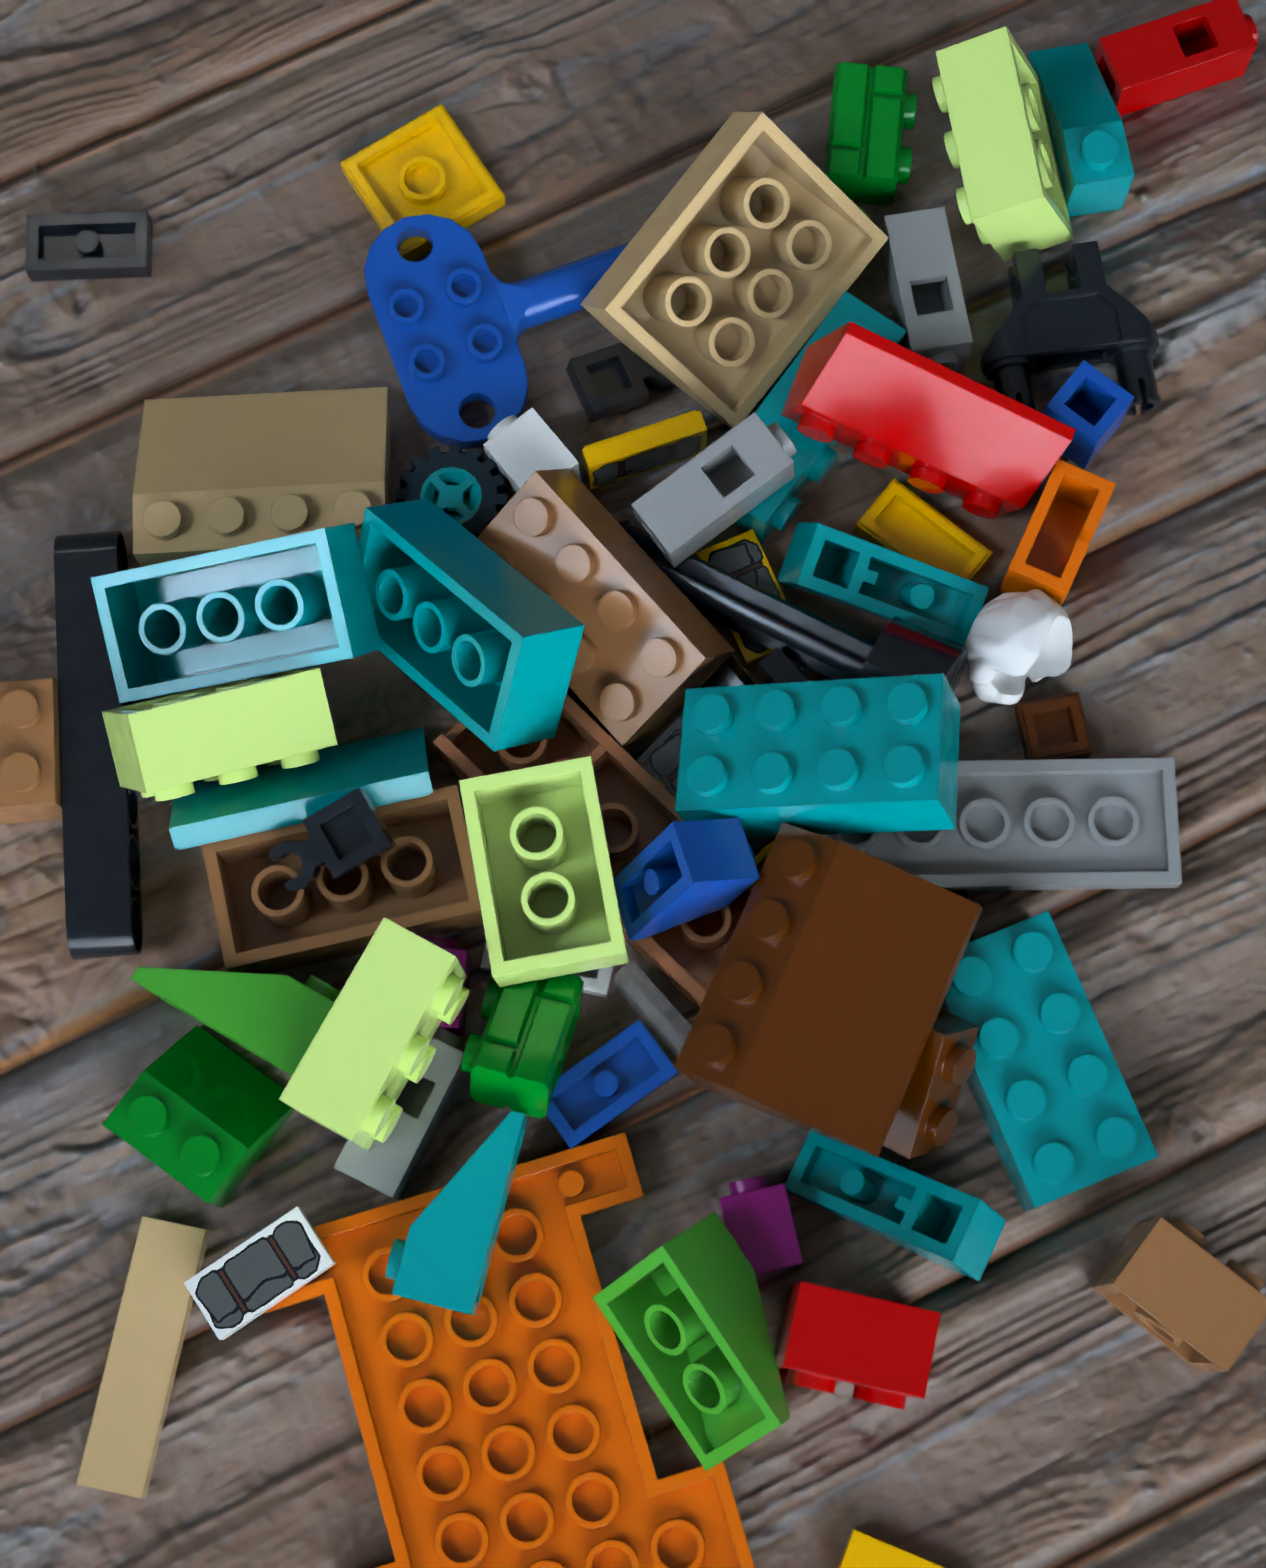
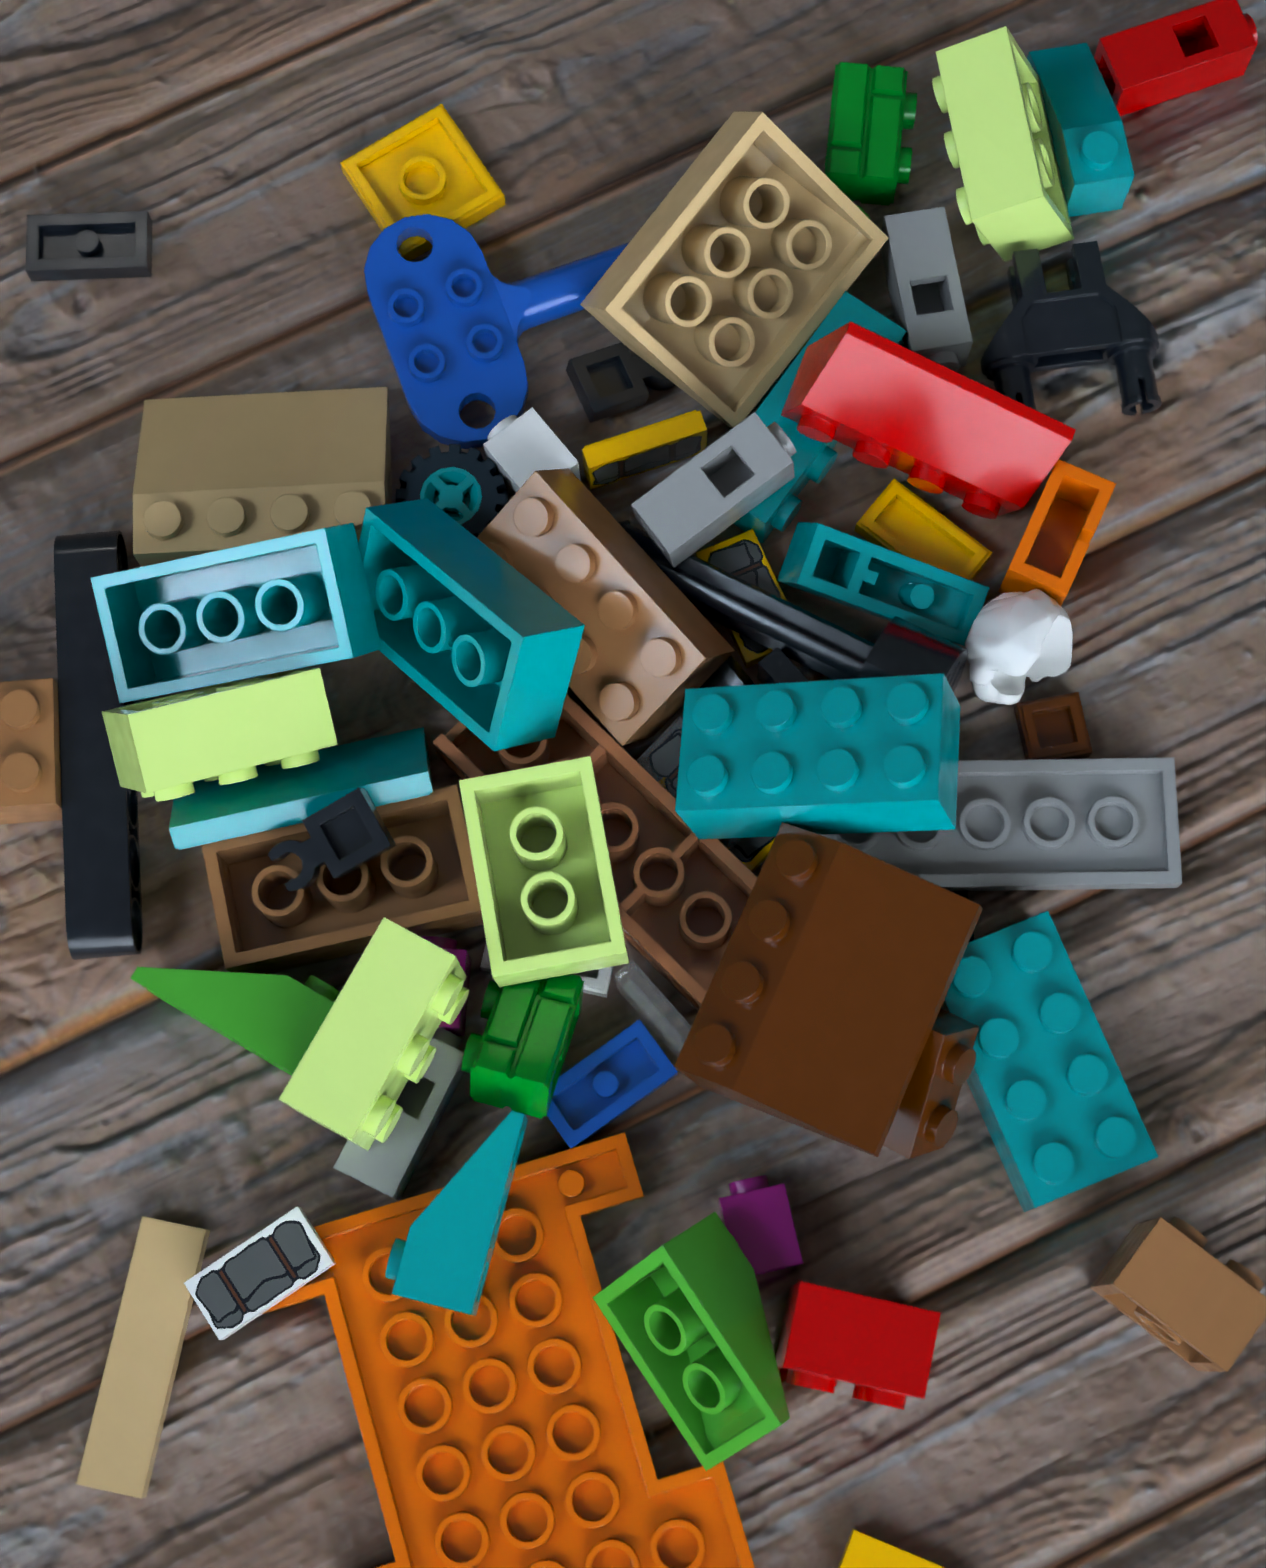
green slope [102,1025,294,1208] -> none
blue slope [614,818,760,941] -> none
teal slope [785,1131,1006,1281] -> none
blue brick [1043,360,1134,469] -> none

